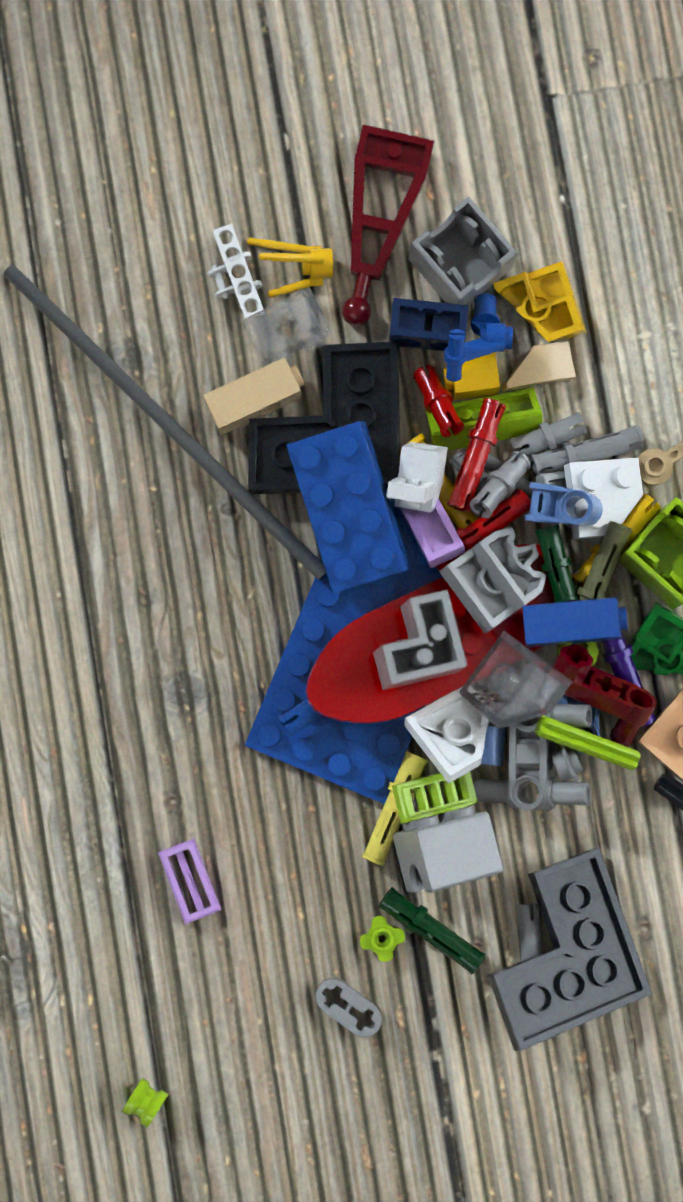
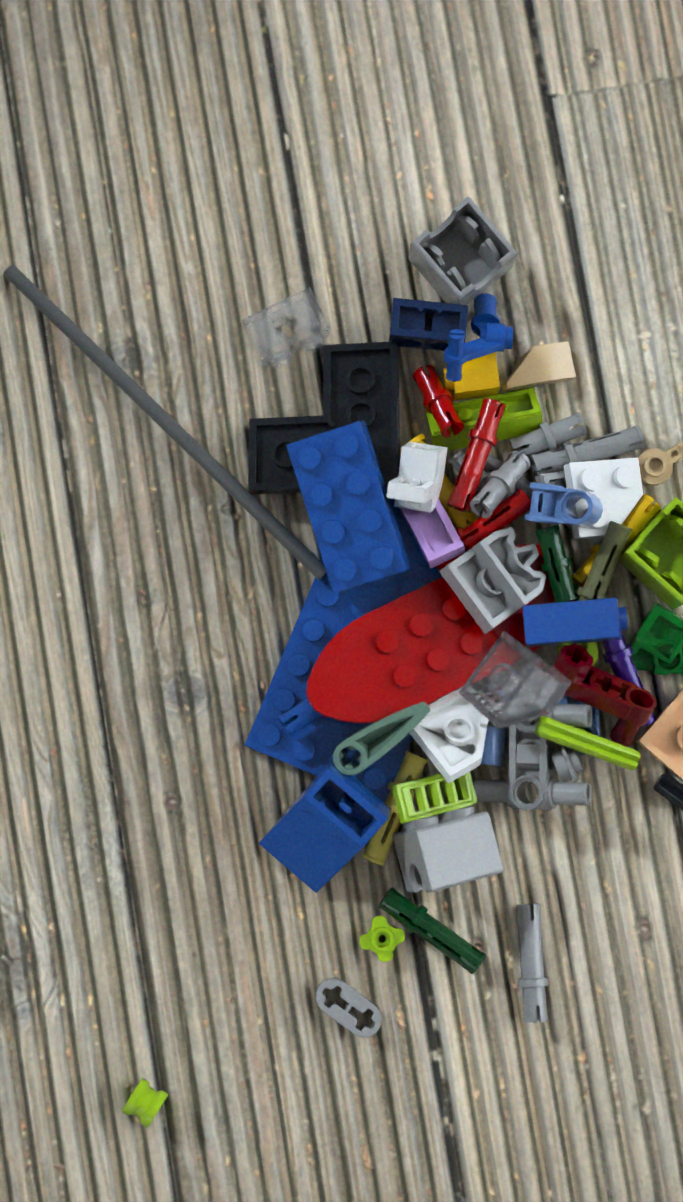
lavender tile [158,838,222,924] -> none
tan brick [203,357,305,436] -> none
white piece [207,224,265,322] -> none
yellow plant [247,238,333,298] -> none
dark red plate [342,124,434,326] -> none
light grey brick [373,590,467,690] -> none
plate [487,848,652,1051] -> none
yellow slope [493,261,586,343] -> none
none -> blue slope [258,758,391,893]
none -> sand green piece [333,702,430,775]

